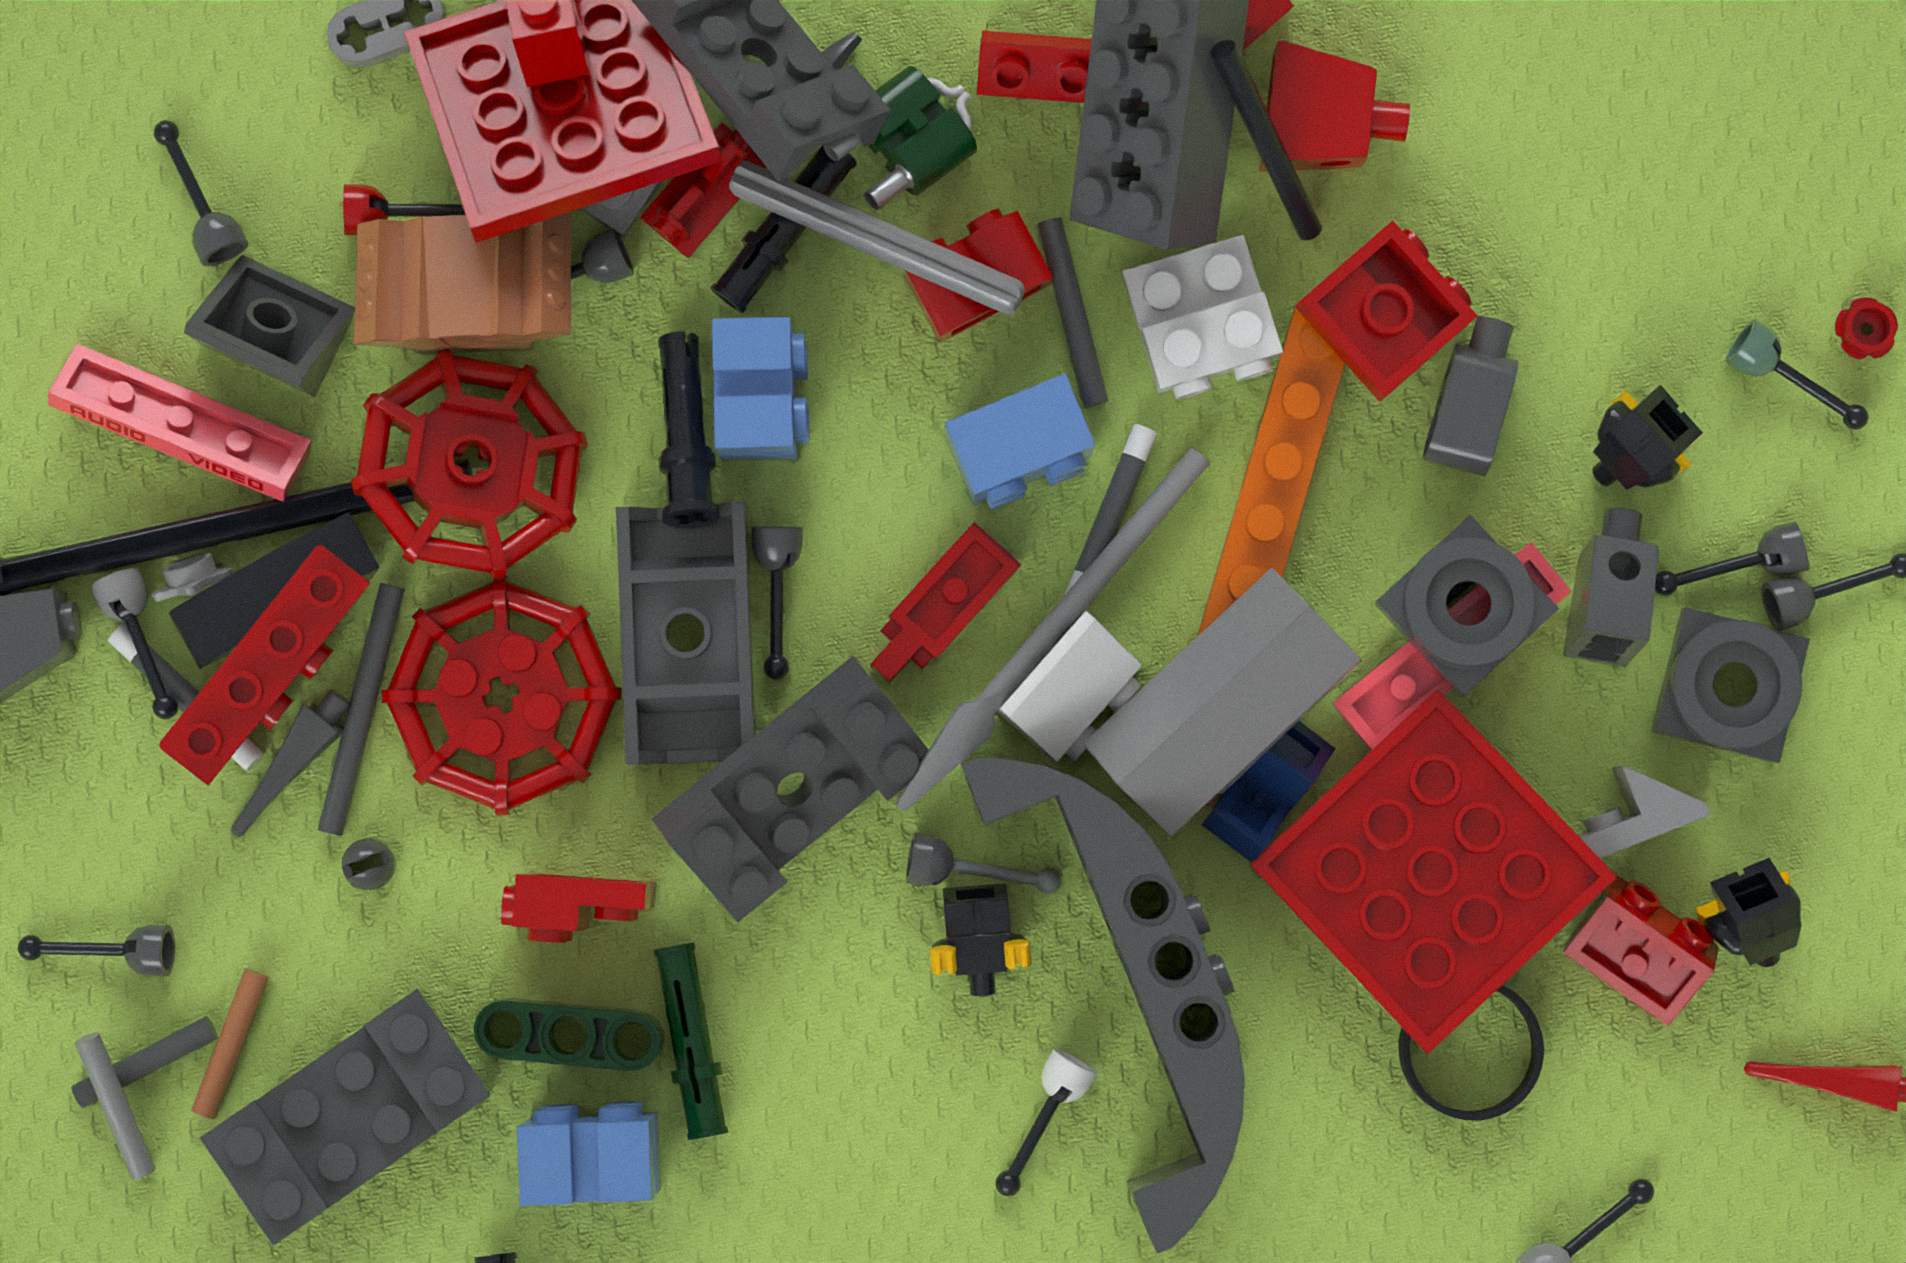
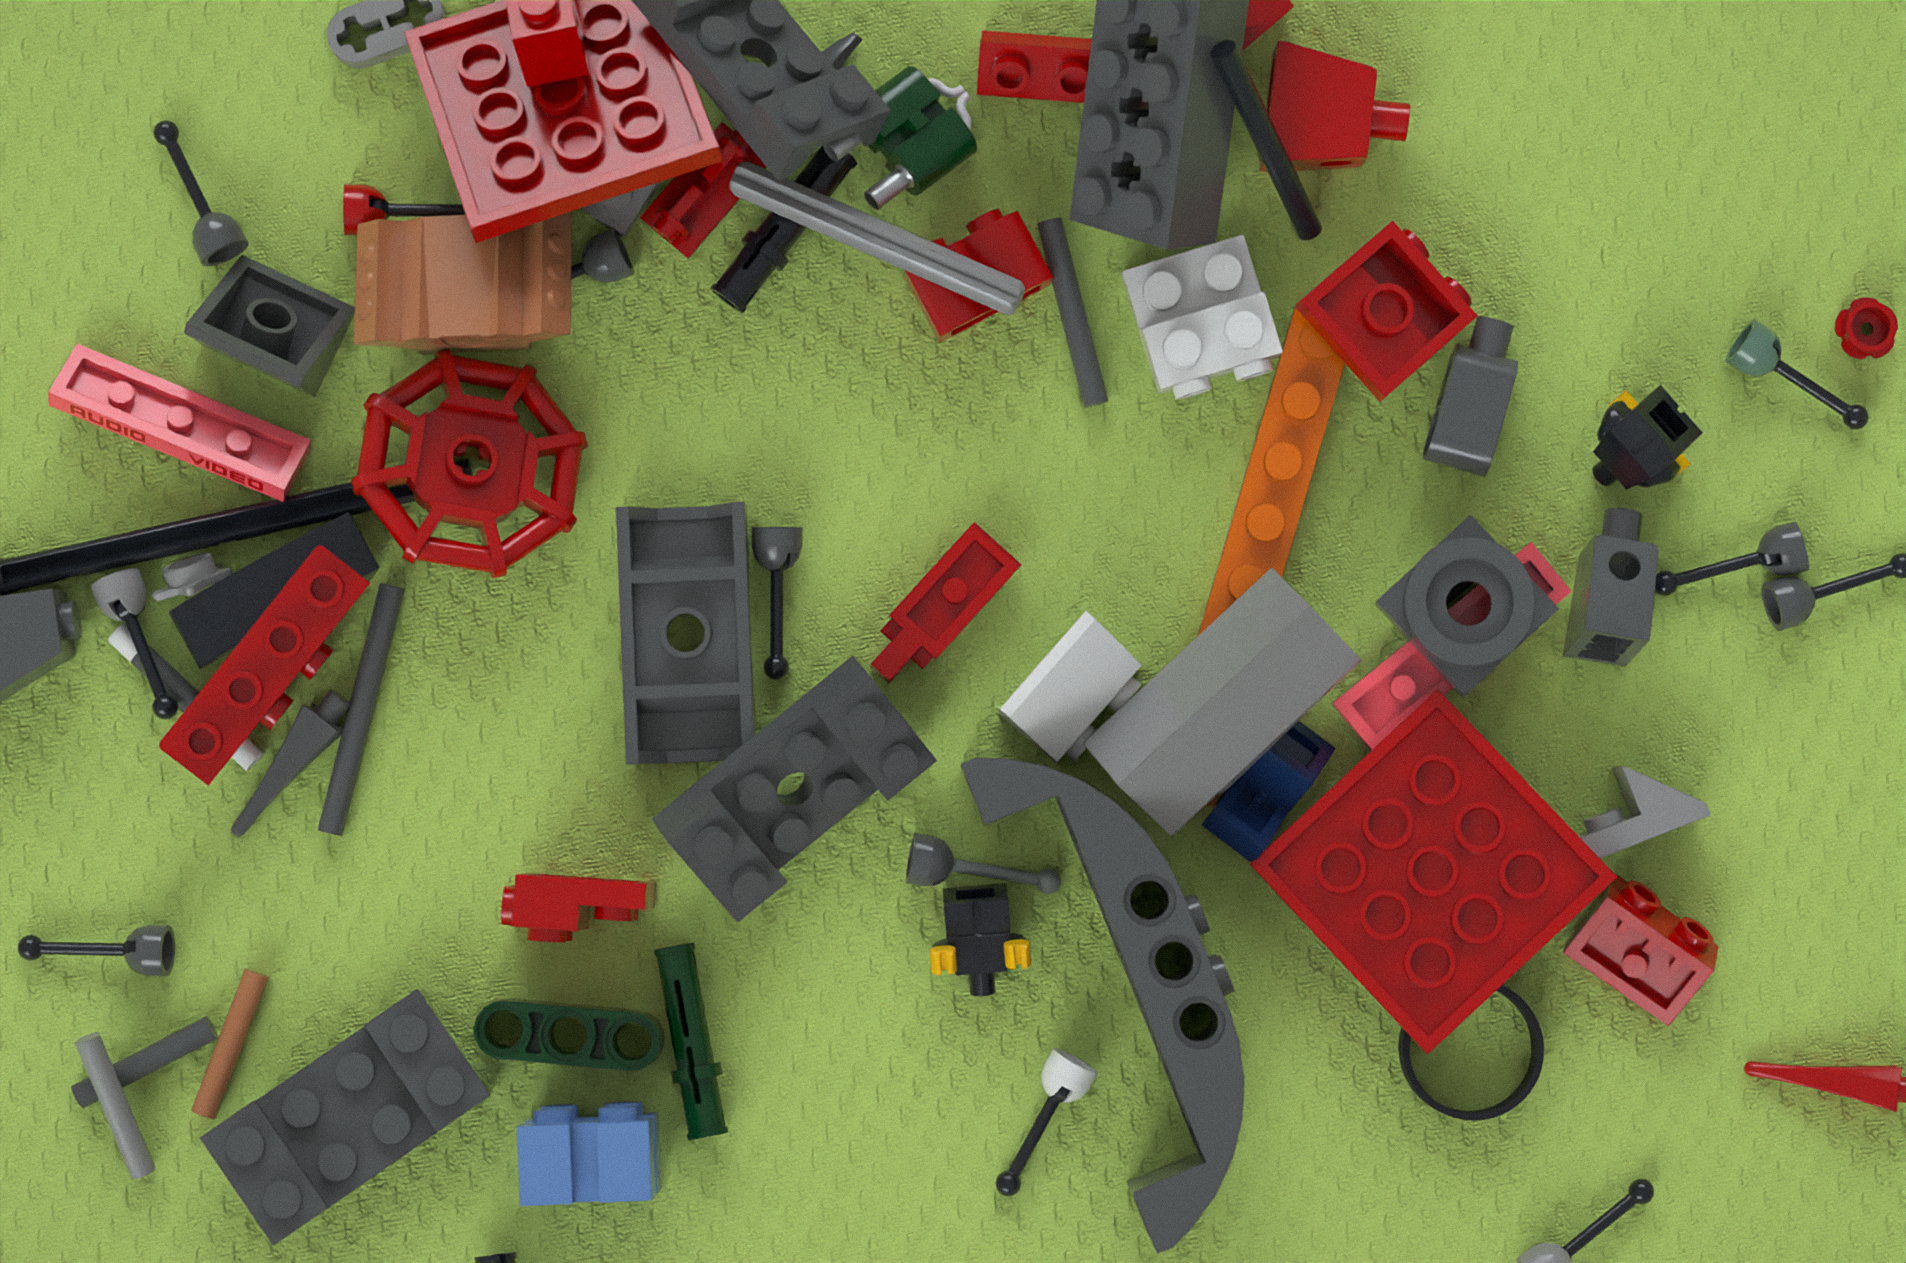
dark grey hinge [342,839,396,890] -> none
red plate [382,575,622,816] -> none
black pin [658,331,720,528] -> none
medium blue brick [712,317,810,461] -> none
light grey piece [896,448,1210,810] -> none
medium blue brick [945,373,1095,510] -> none
dark grey bar [1064,424,1157,595] -> none
dark grey piece [1651,607,1810,763] -> none
black piece [1696,858,1802,967] -> none

